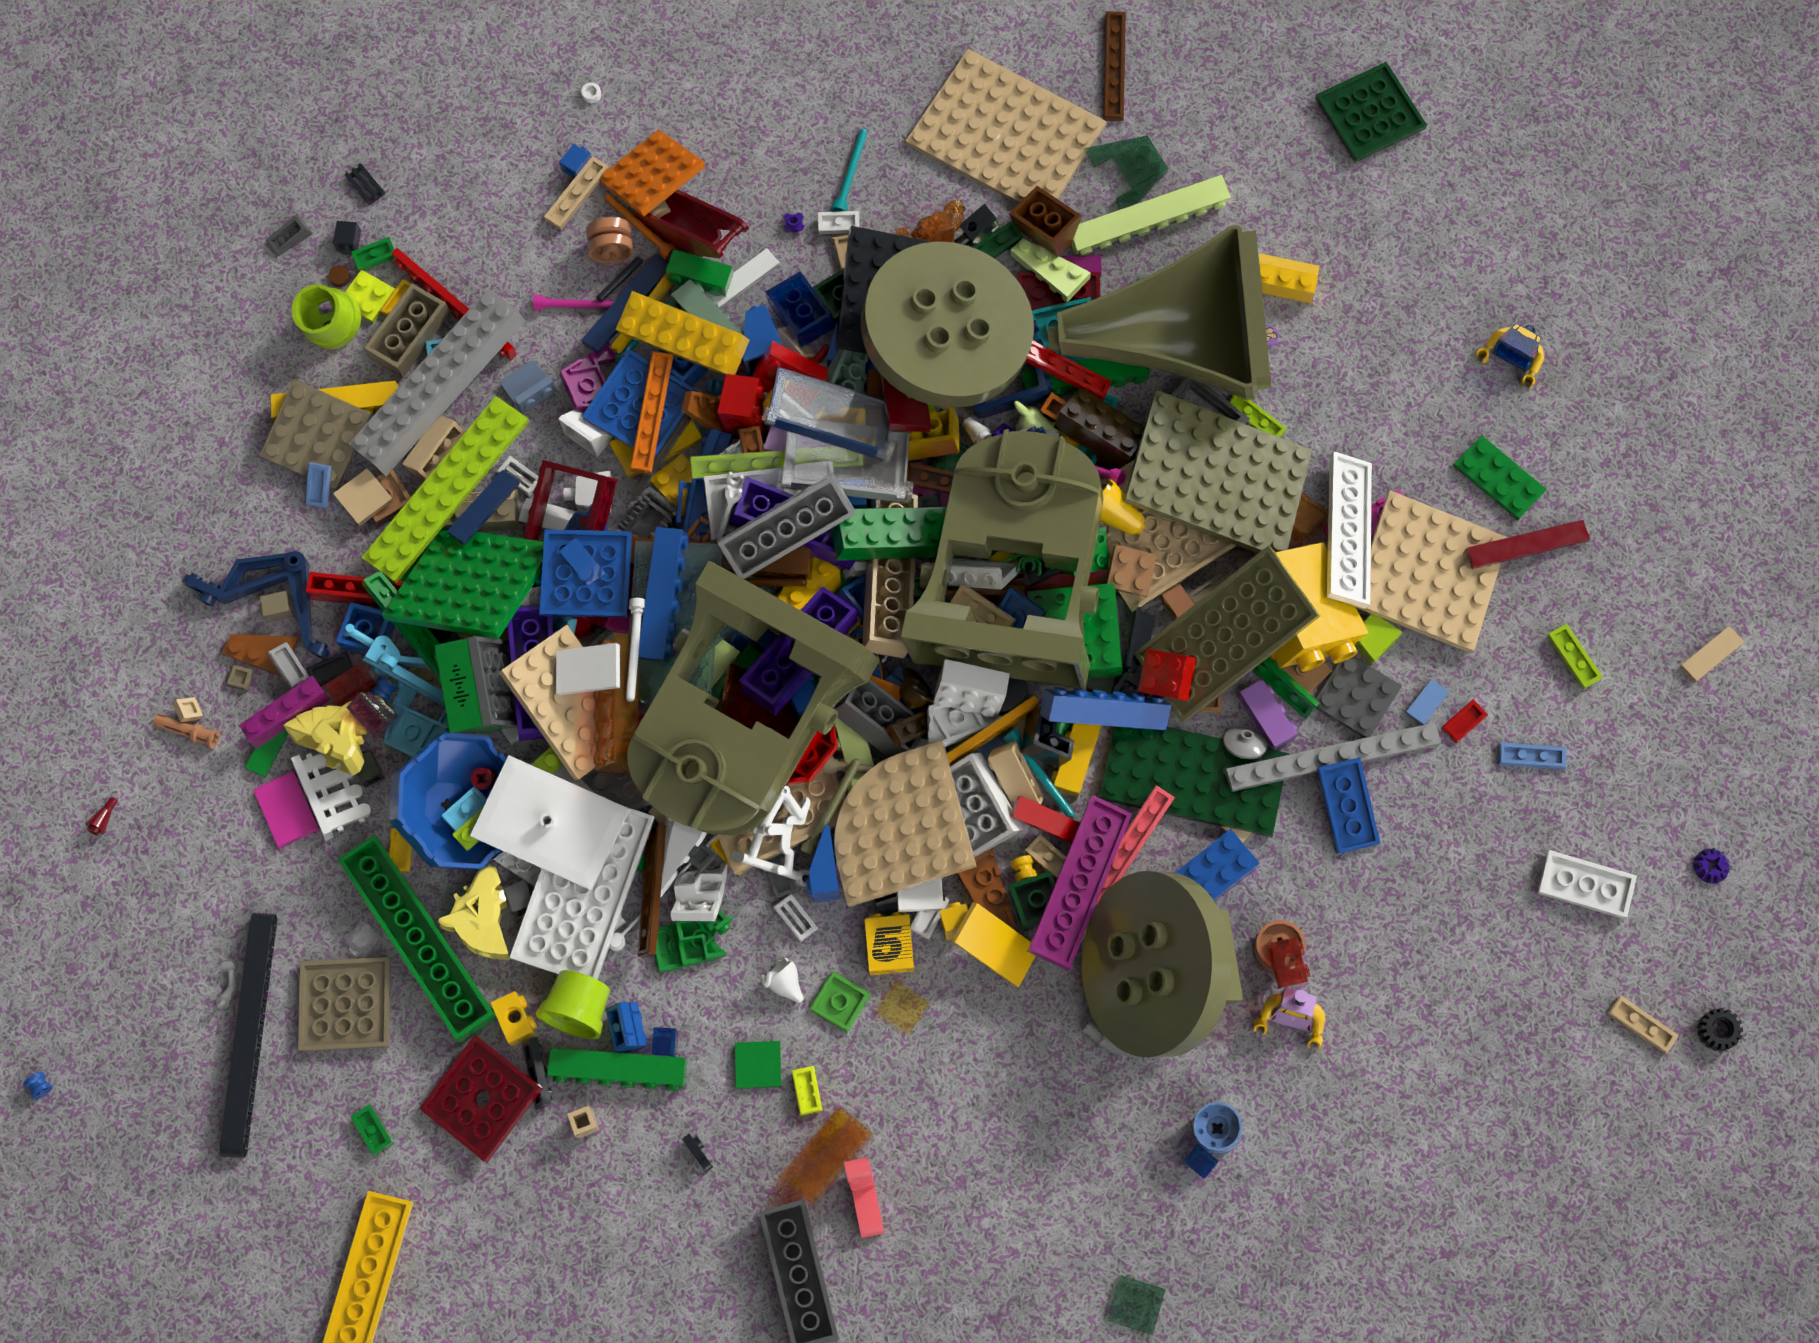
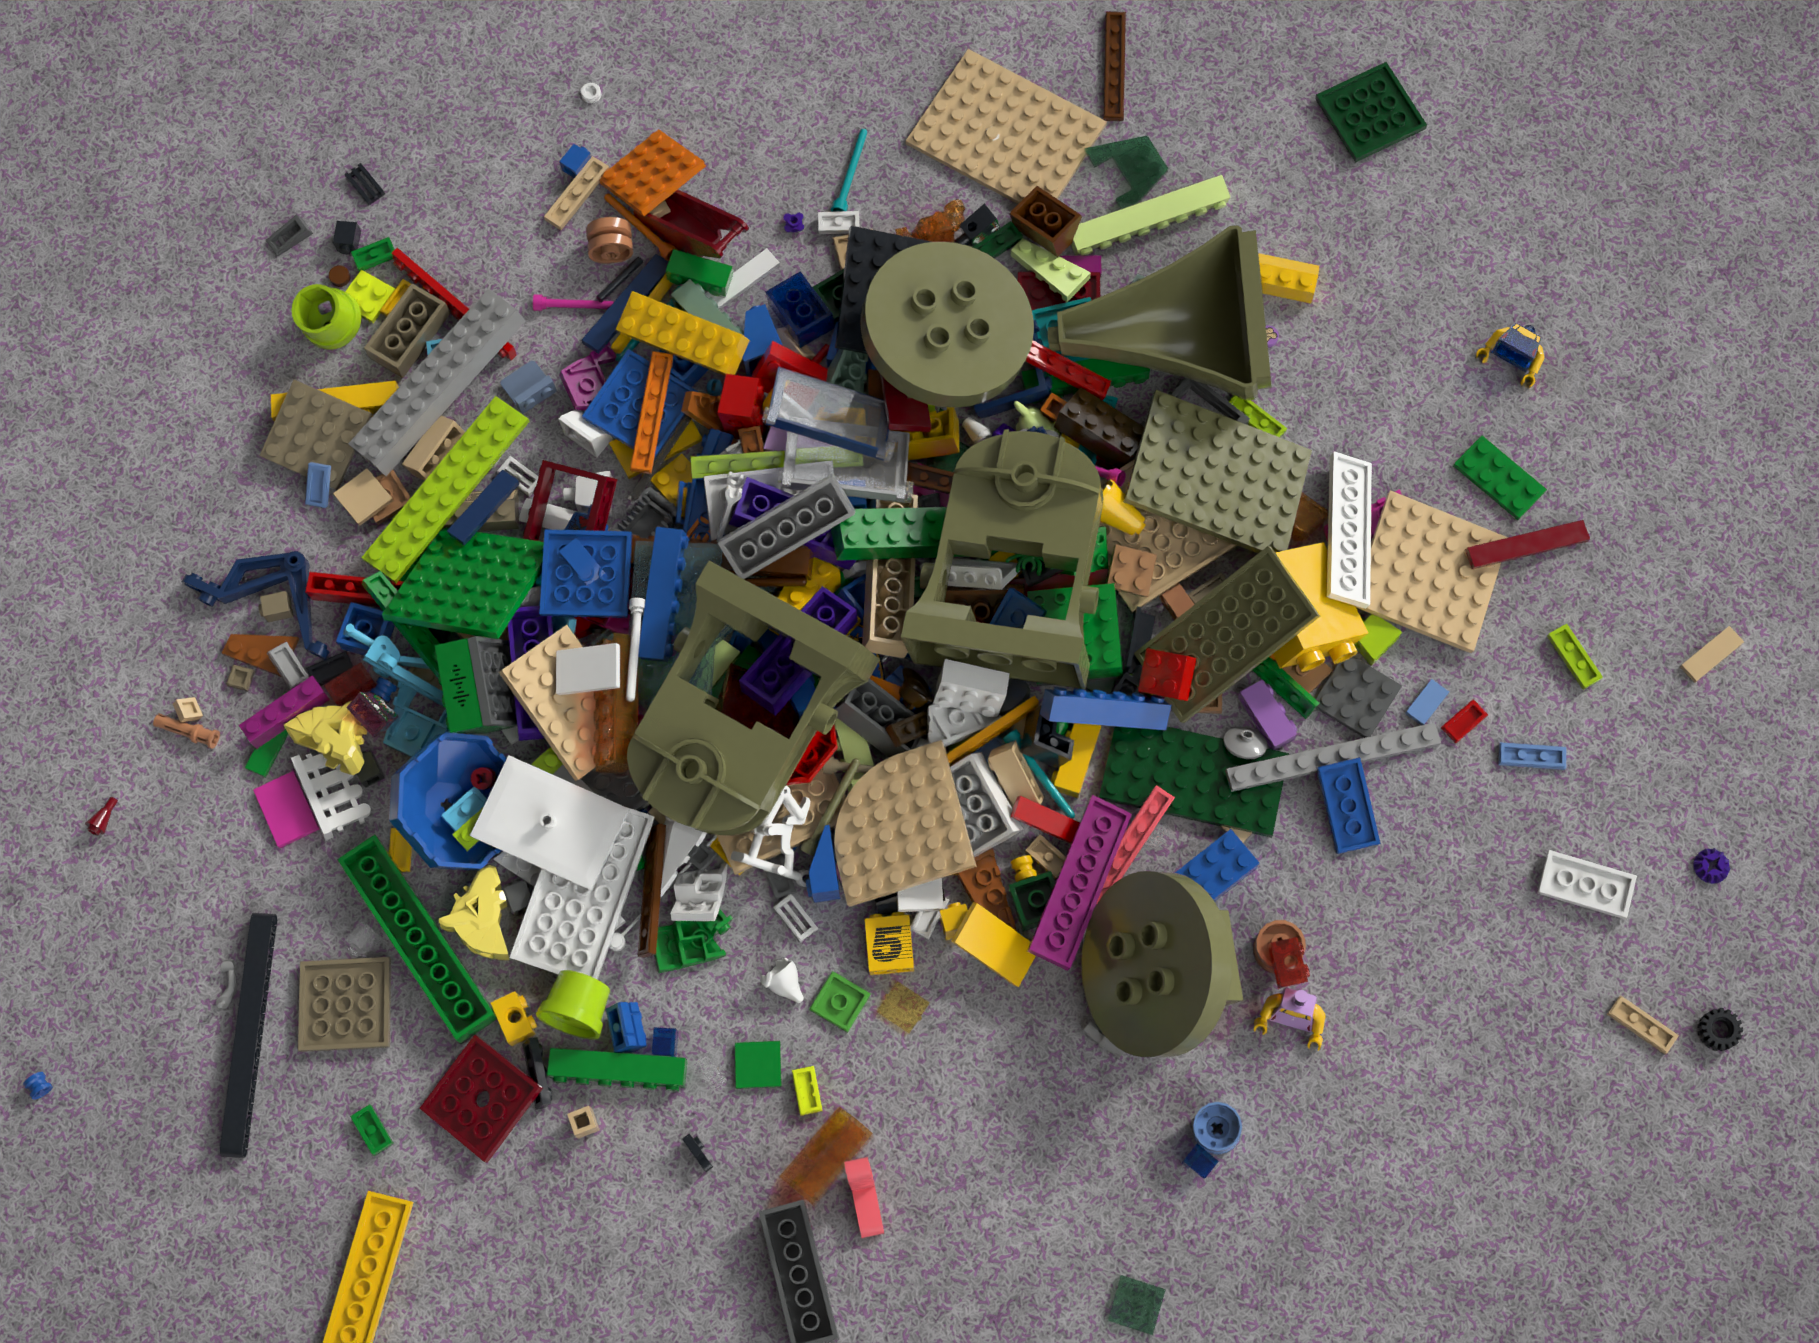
tan tile [950,584,1016,627] -> none

